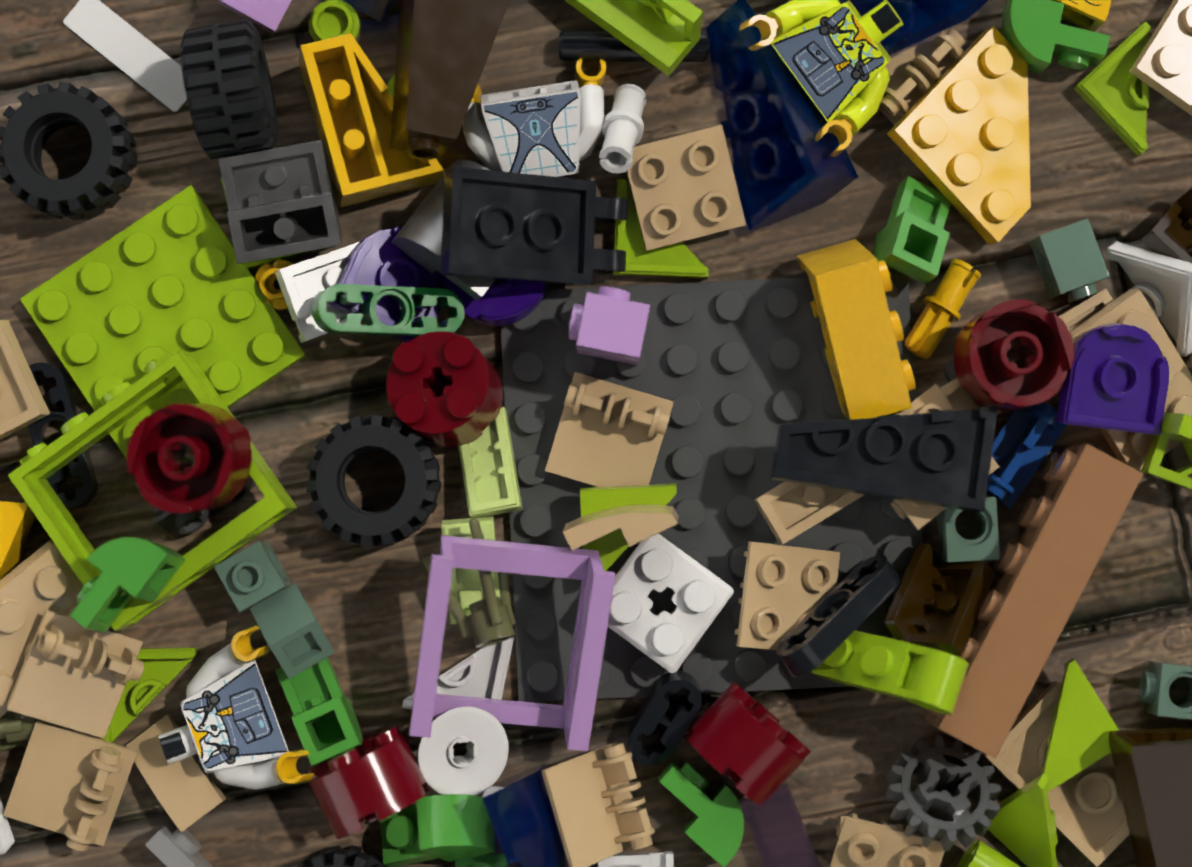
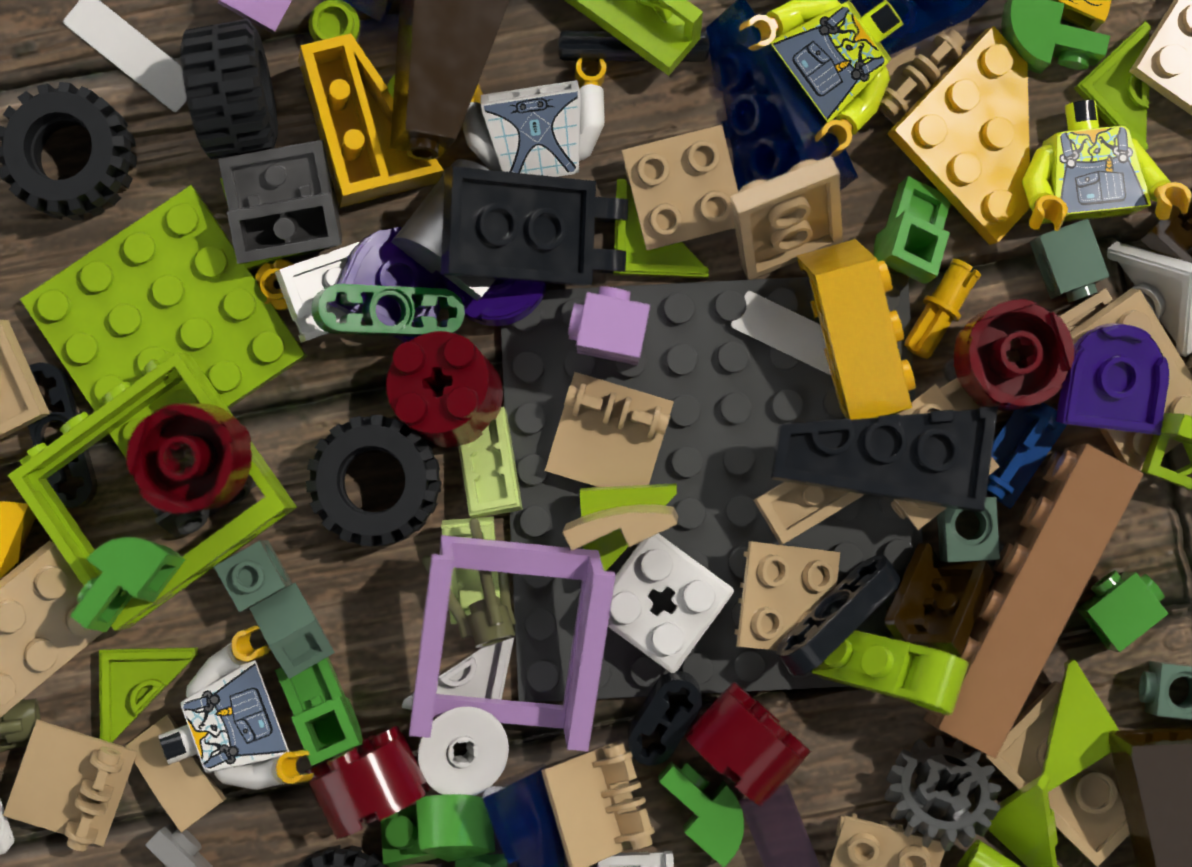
tan hinge [6,610,144,739] -> none
white pin [599,84,647,174] -> none
none -> tan plate [730,156,843,280]
none -> white sticker [731,291,831,375]
none -> torso [1022,100,1191,231]
none -> bright green brick [1076,570,1169,652]

